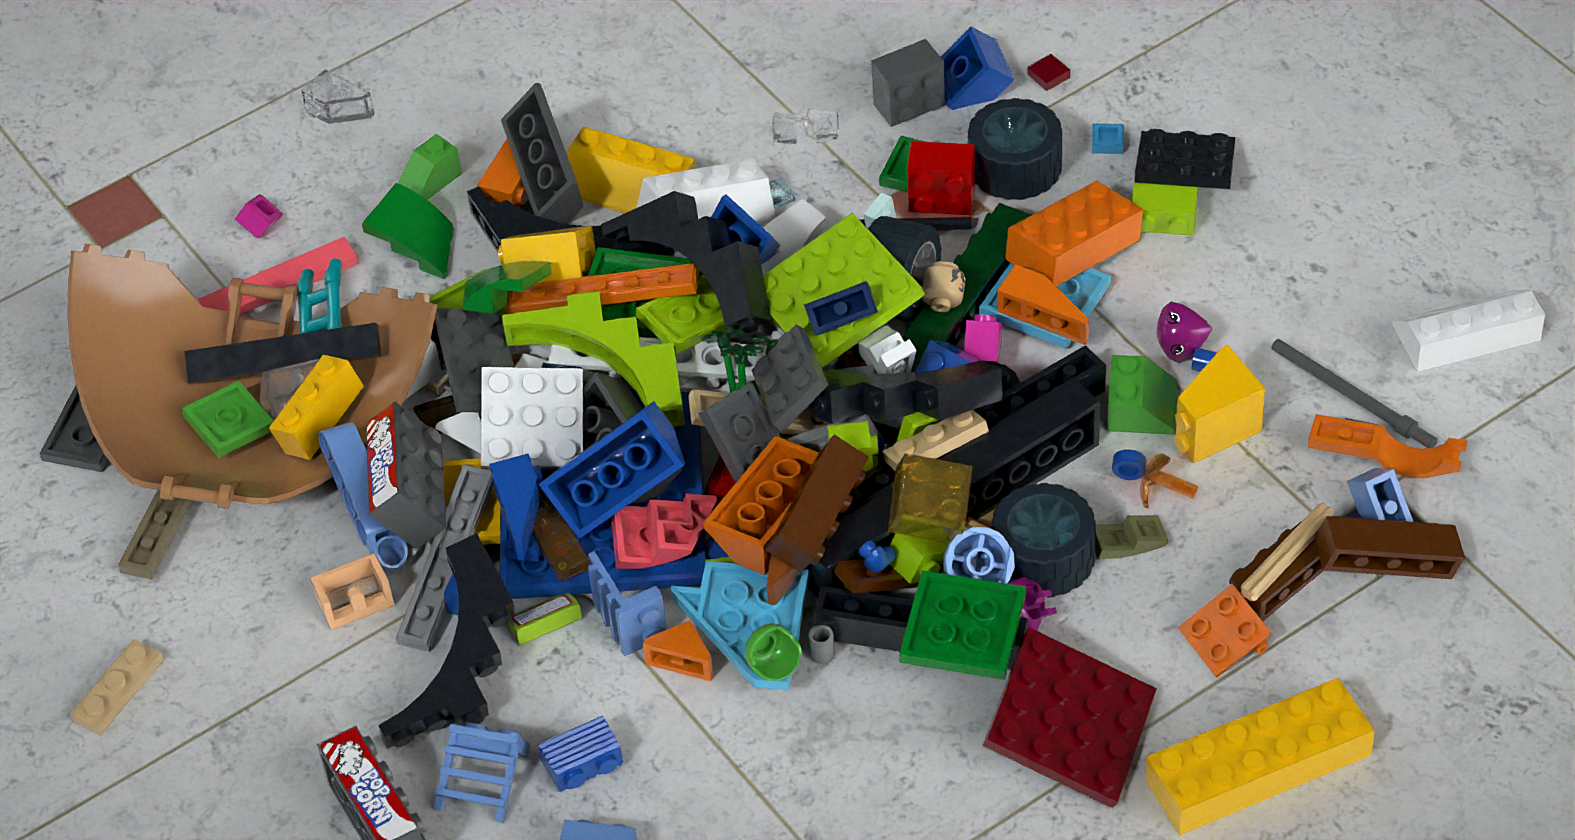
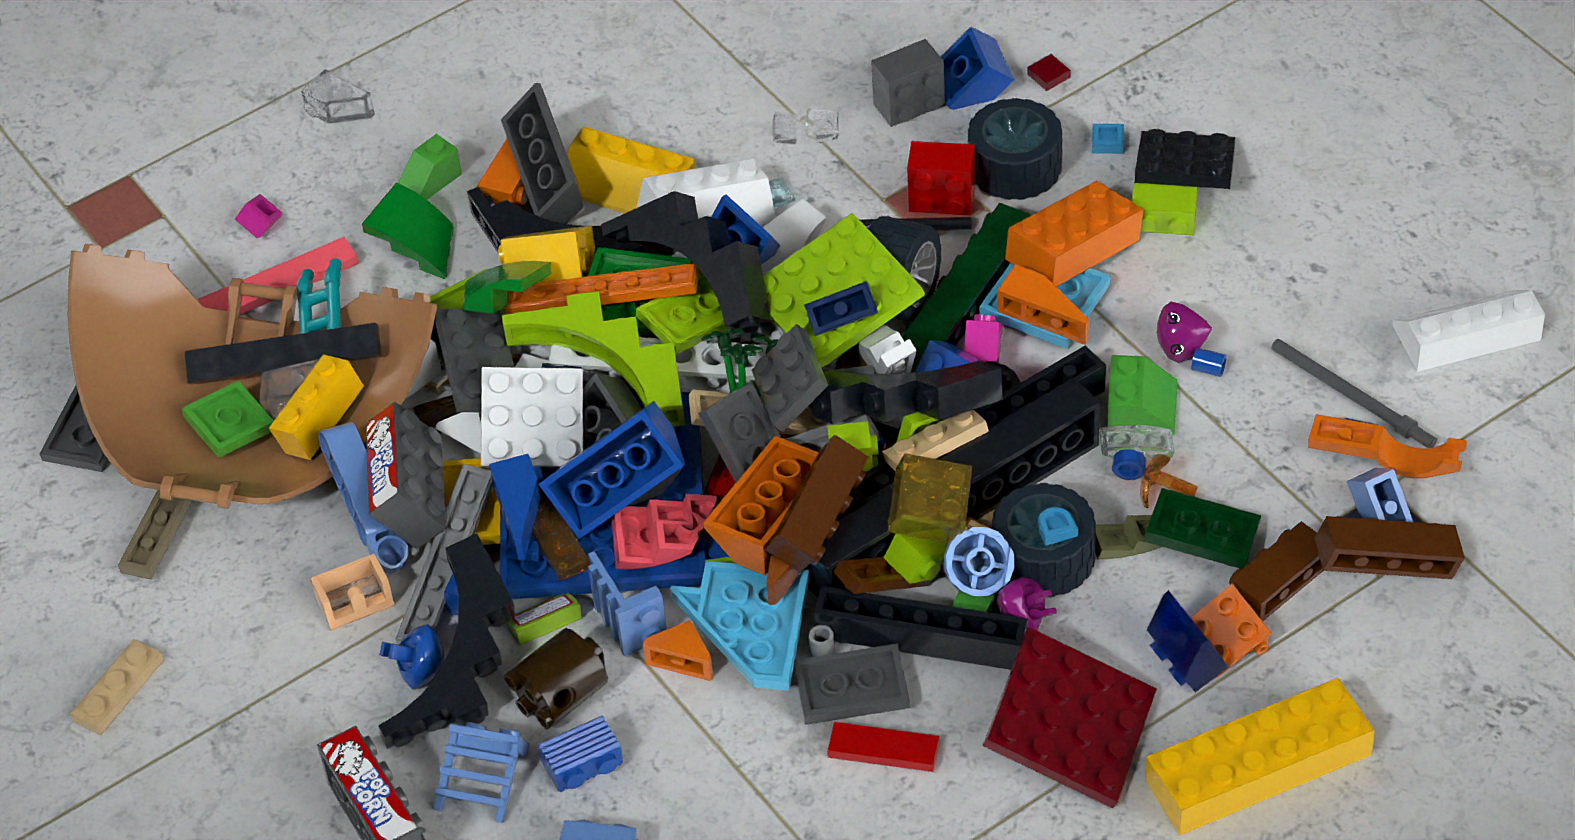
bright green hair [745,623,802,681] -> none
blue arm [859,540,896,573] -> none
light aqua plate [863,193,896,228] -> none
green tile [879,136,926,192] -> none
green plate [899,570,1026,680] -> none
tan head [922,261,965,312] -> none
yellow slope [1174,345,1265,463] -> none
tan axle [1241,503,1334,602] -> none
none -> blue piece [379,624,444,690]
none -> dark brown cylinder [503,628,608,730]
none -> dark grey plate [794,644,910,725]
none -> red tile [827,721,940,772]
none -> dark azure tile [1038,507,1078,546]
none -> clear slope [1099,425,1175,461]
none -> dark green plate [1144,488,1261,568]
none -> clear blue slope [1147,590,1229,693]

